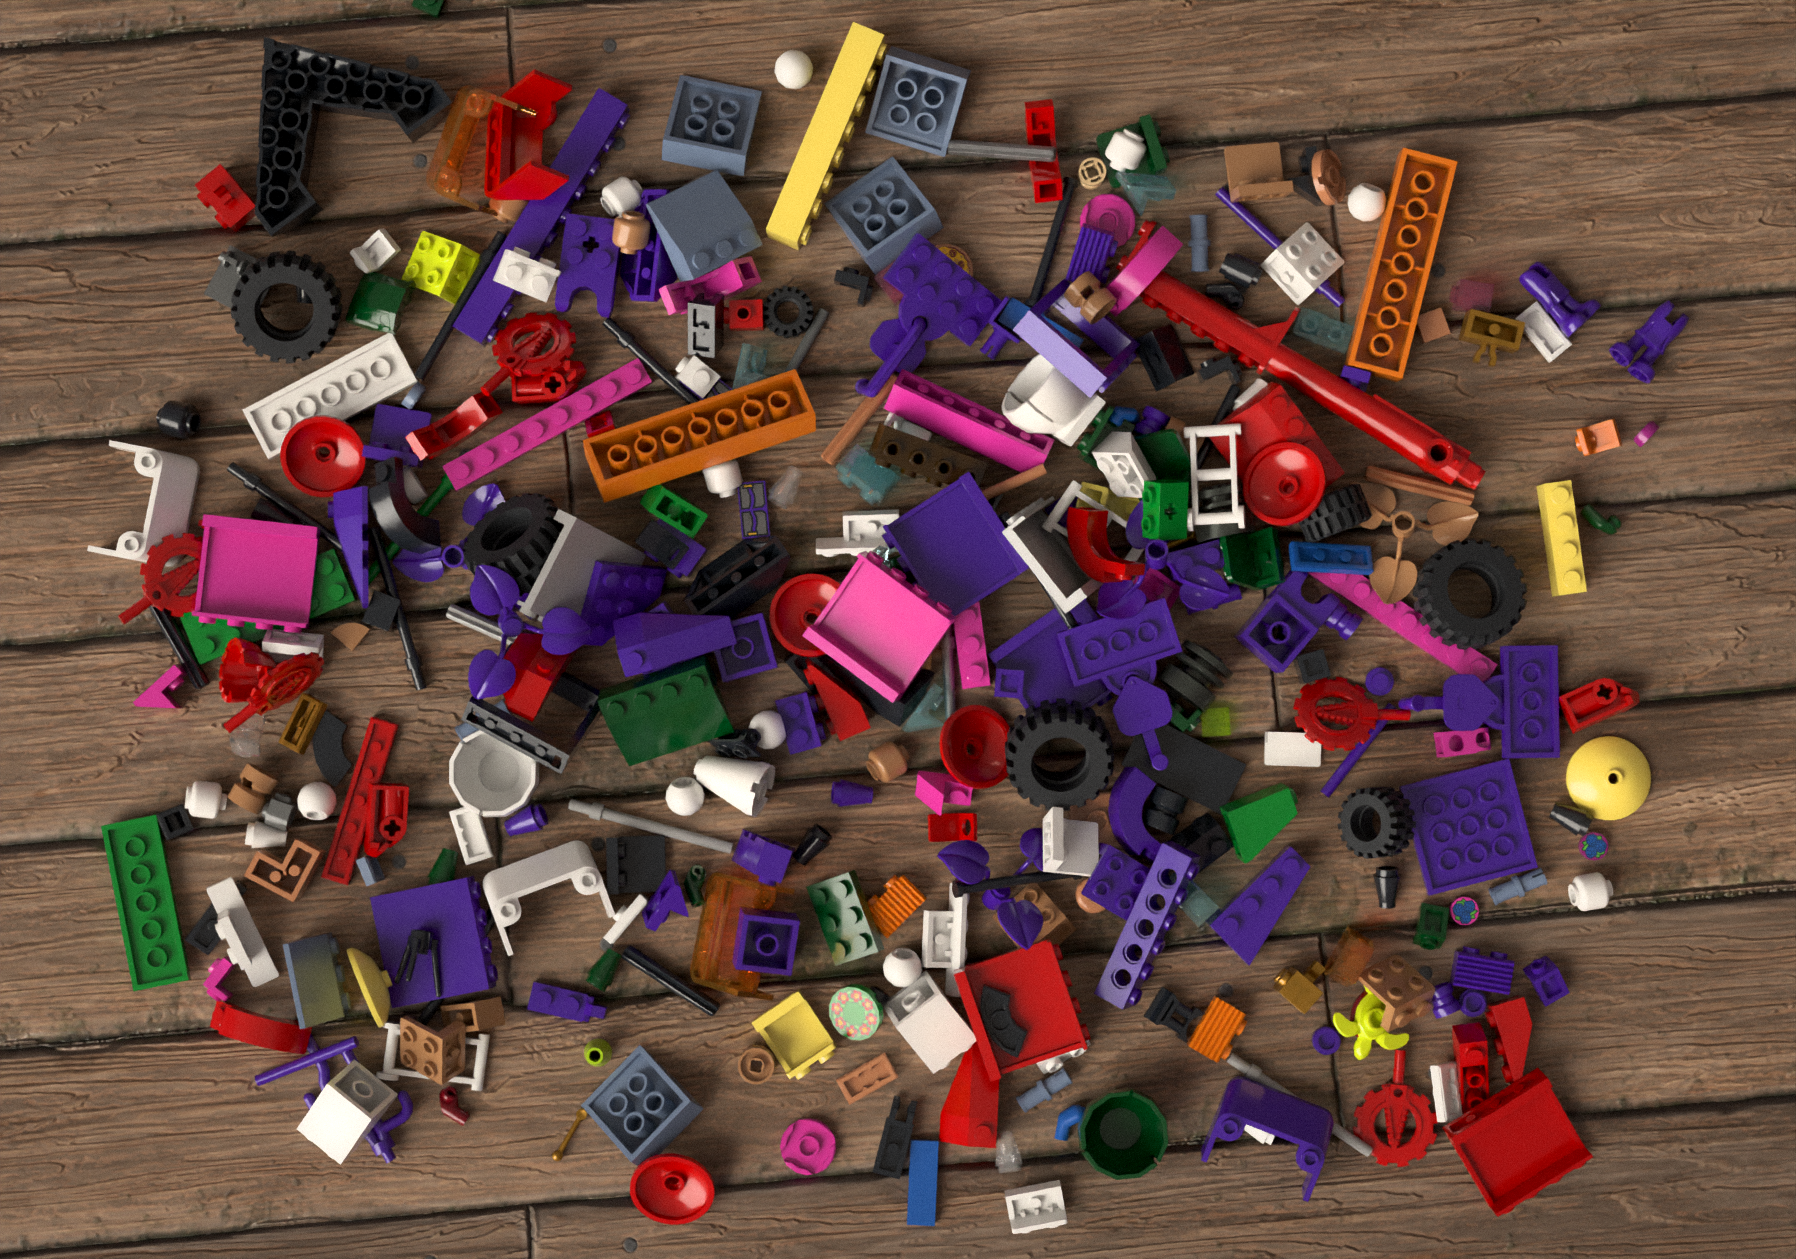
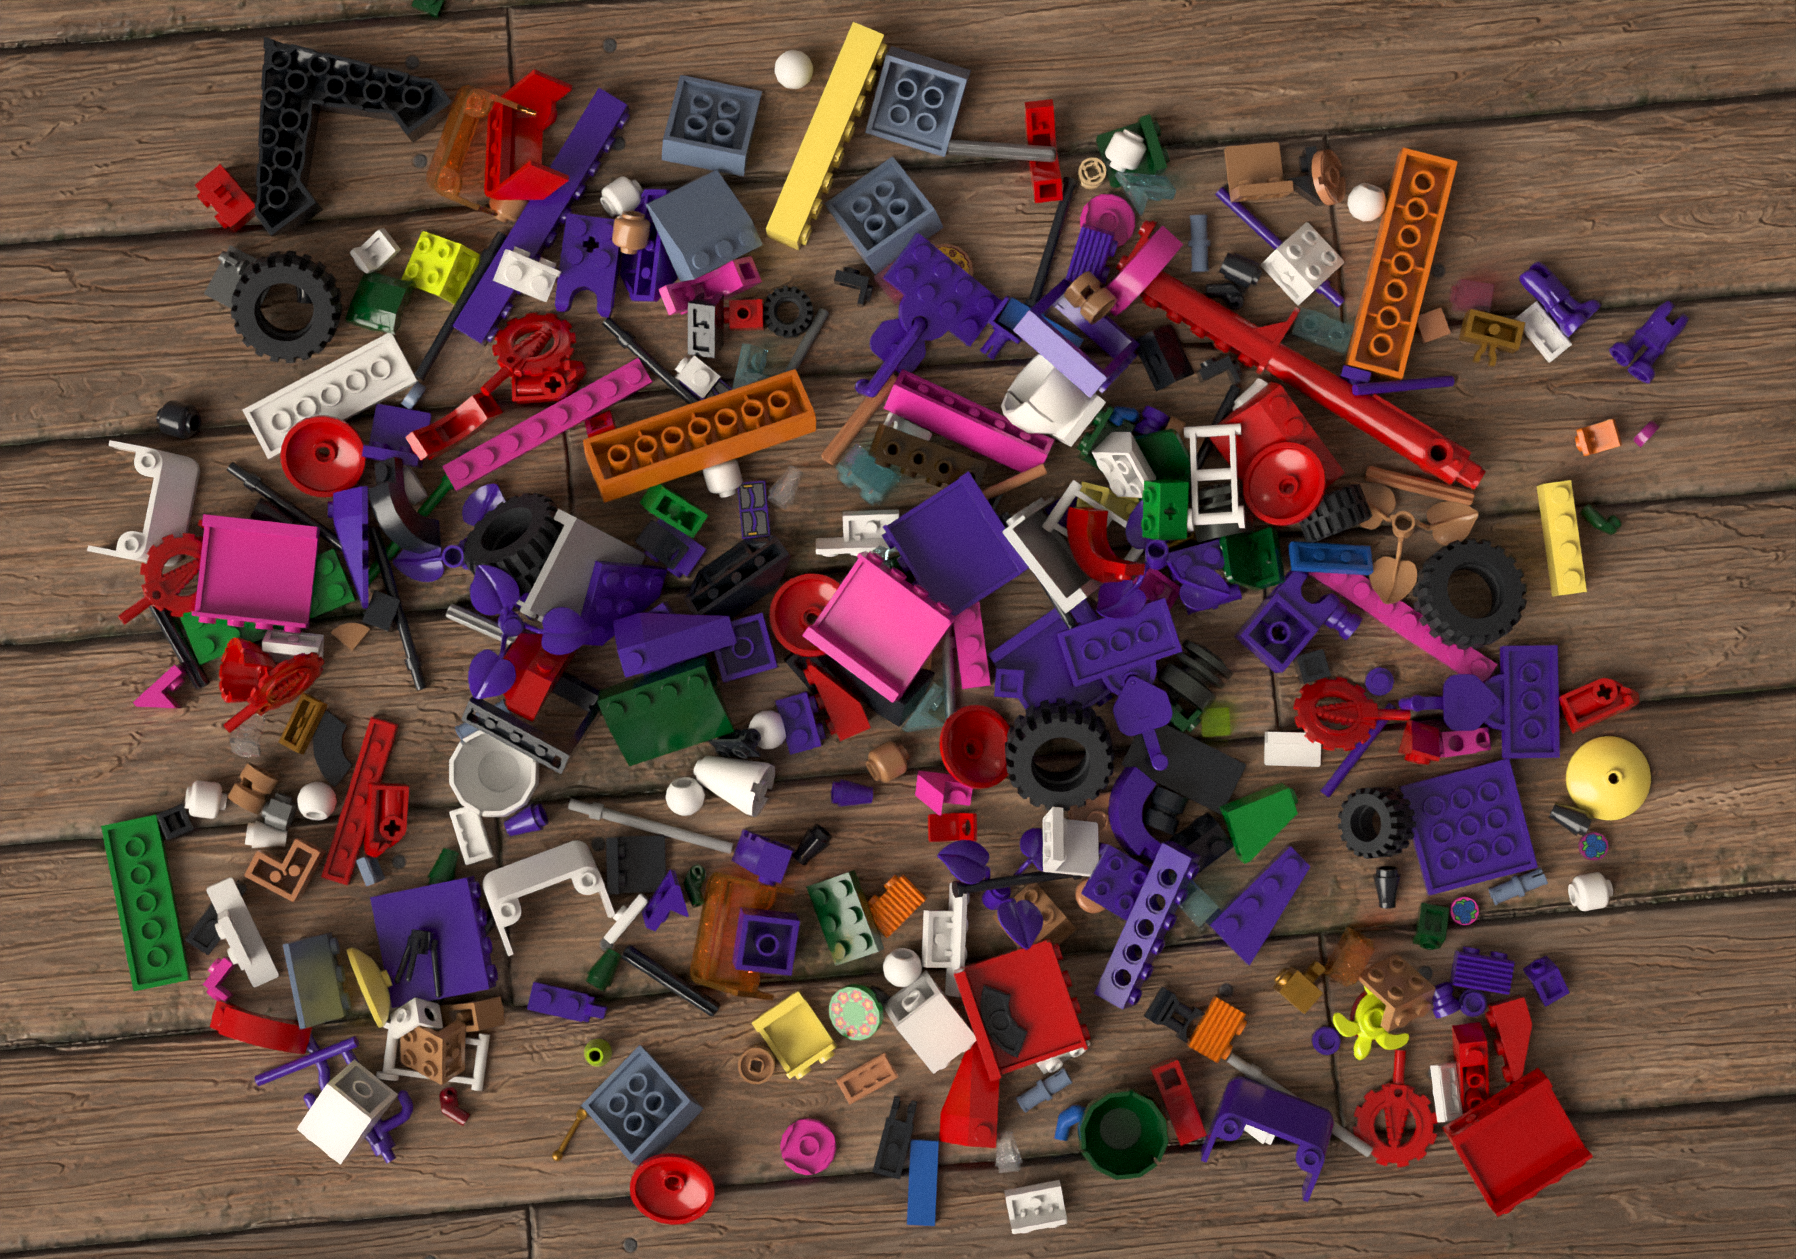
none -> white bracket [390,997,443,1039]
none -> red slope [1149,1057,1207,1146]
none -> dark purple bar [1352,375,1454,396]
none -> red slope [1398,721,1440,765]

